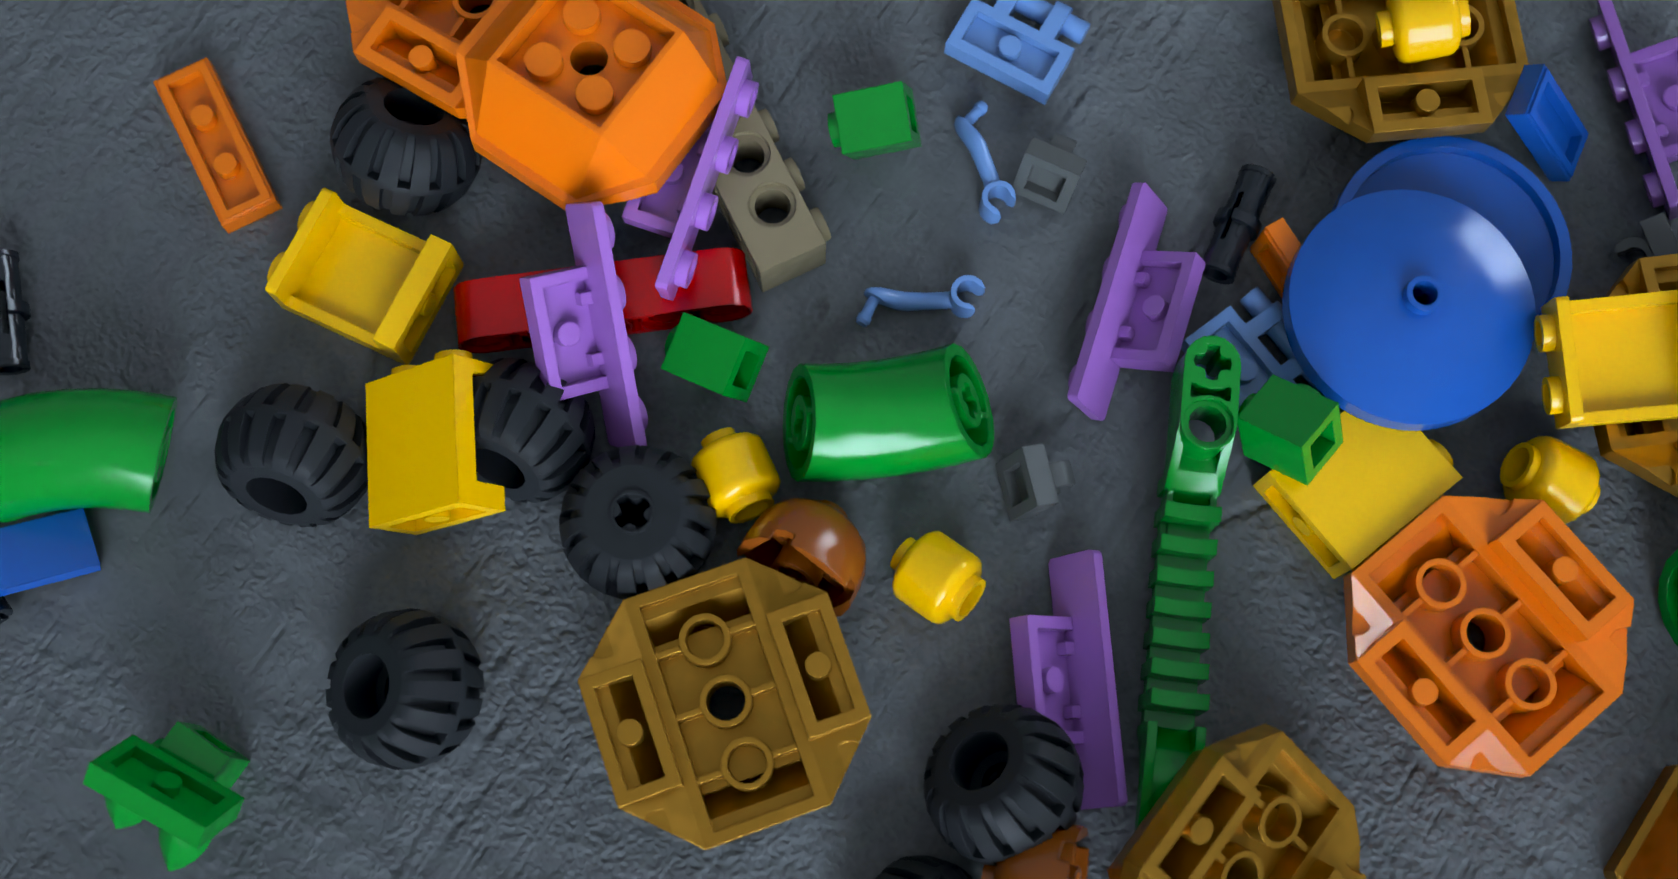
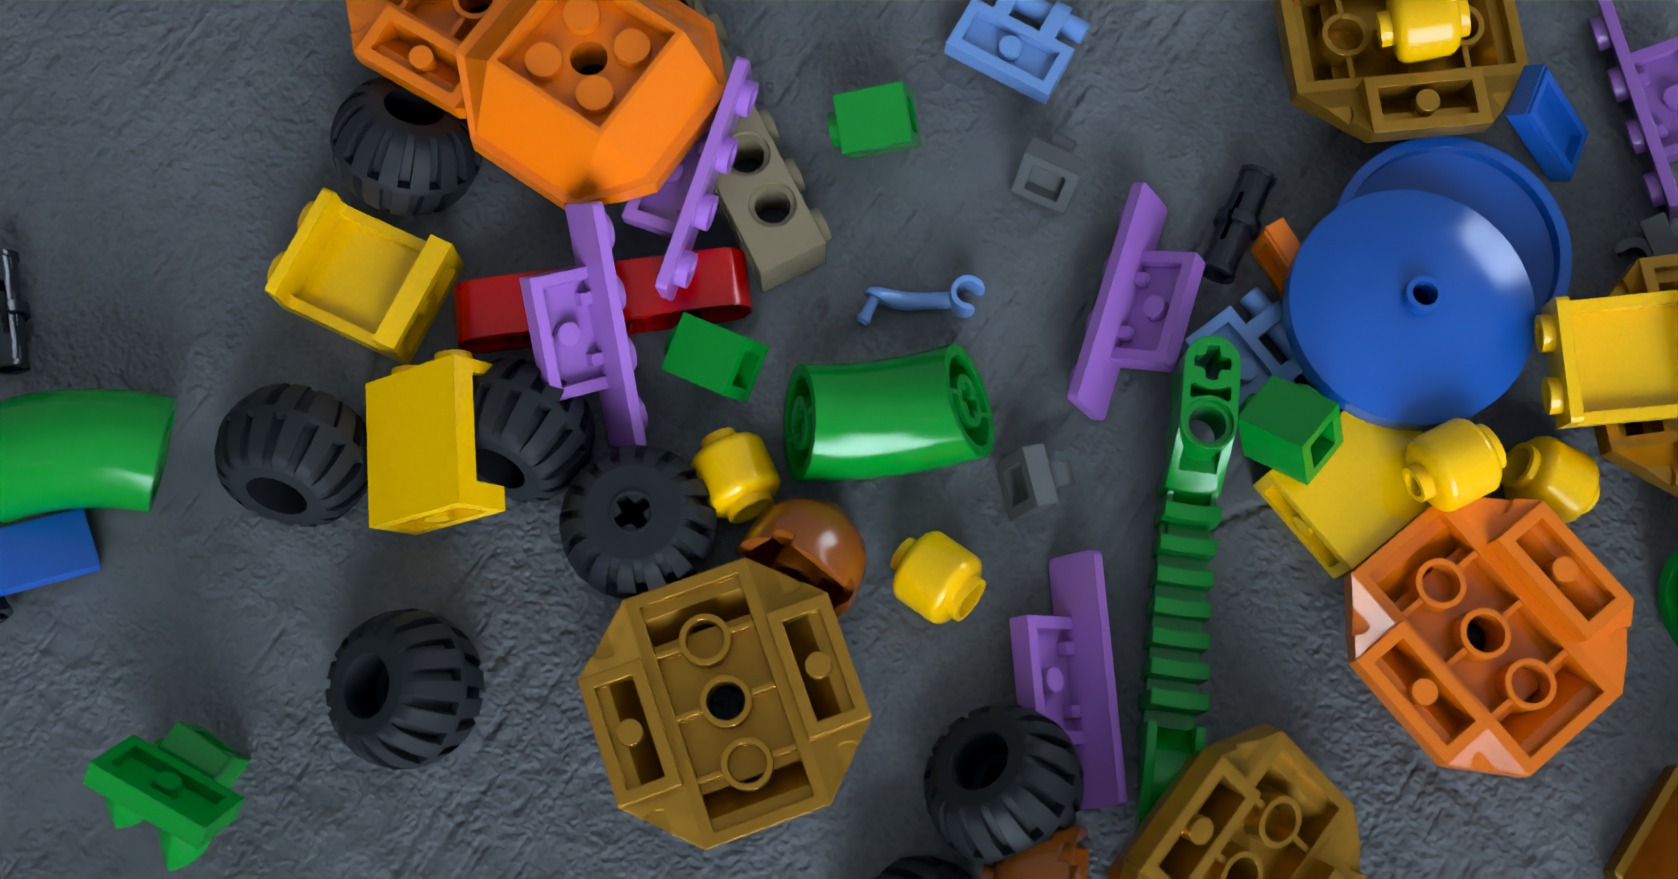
orange tile [153,57,283,234] -> none
medium blue piece [954,100,1016,224] -> none
none -> yellow head [1401,418,1507,512]

